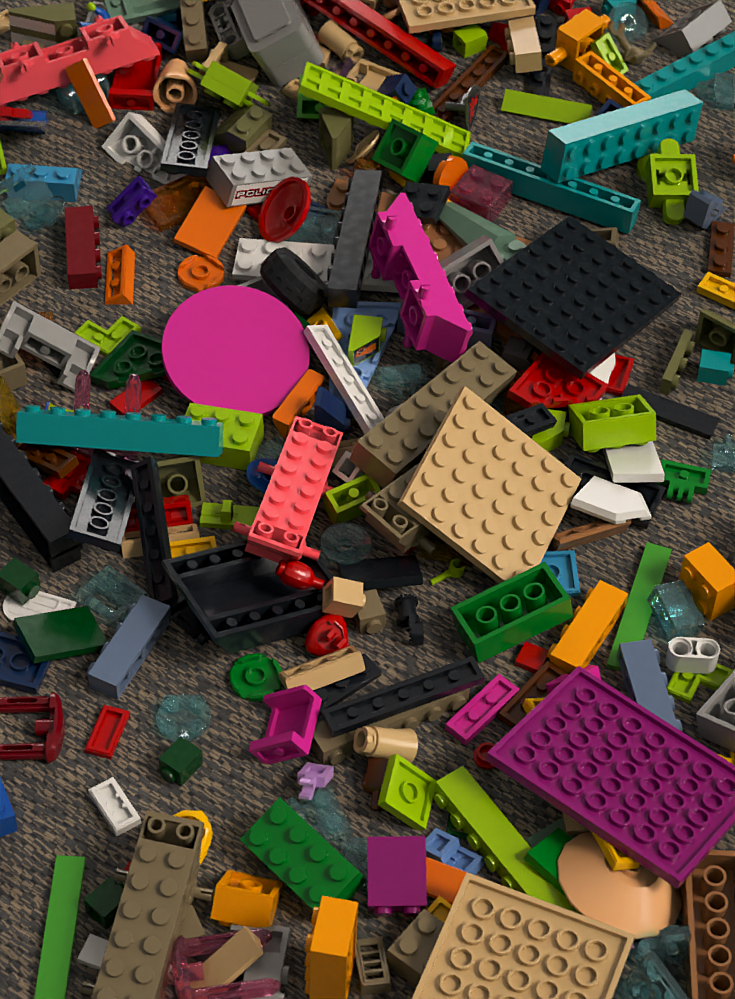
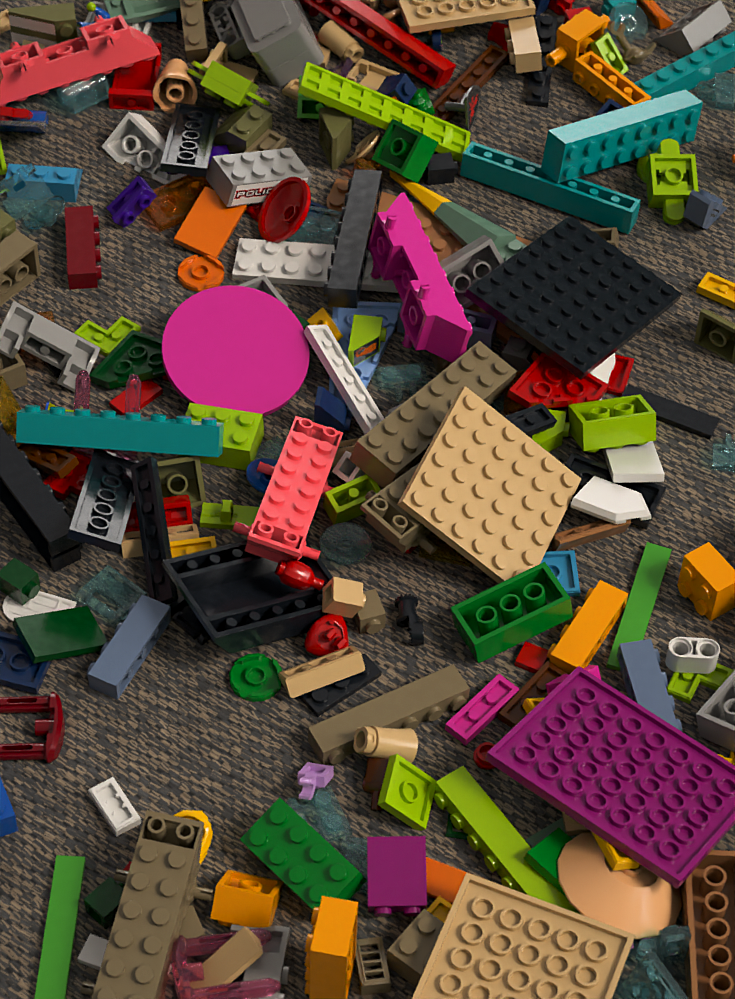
orange slope [65,58,116,128] -> none
red tile [84,705,130,760] -> none
orange slope [105,244,135,305] -> none
dark blue slope [141,16,183,54] -> none
clear light blue dish [156,694,211,741] -> none
dark green brick [159,736,203,786] -> none
dark pink panel [248,685,322,764] -> none
black tyre [260,247,327,316] -> none
orange slope [272,369,325,439] -> none
black plate [321,656,485,738] -> none
black tile [338,555,423,590] -> none
black plate [401,182,451,225] -> none
medium blue slope [426,828,484,875] -> none
lime hand [429,558,465,585] -> none
orange tile [433,155,469,201] -> none
clear pink brick [450,164,513,222] -> none
lime brick [453,24,488,58] -> none
lime tile [501,89,593,124] -> none
clear light blue brick [647,580,705,644] -> none
green hinge [656,459,712,504] -> none
olive tile [659,329,696,395] -> none
teal brick [697,349,734,386] -> none
reddish brown plate [707,221,735,278] -> none

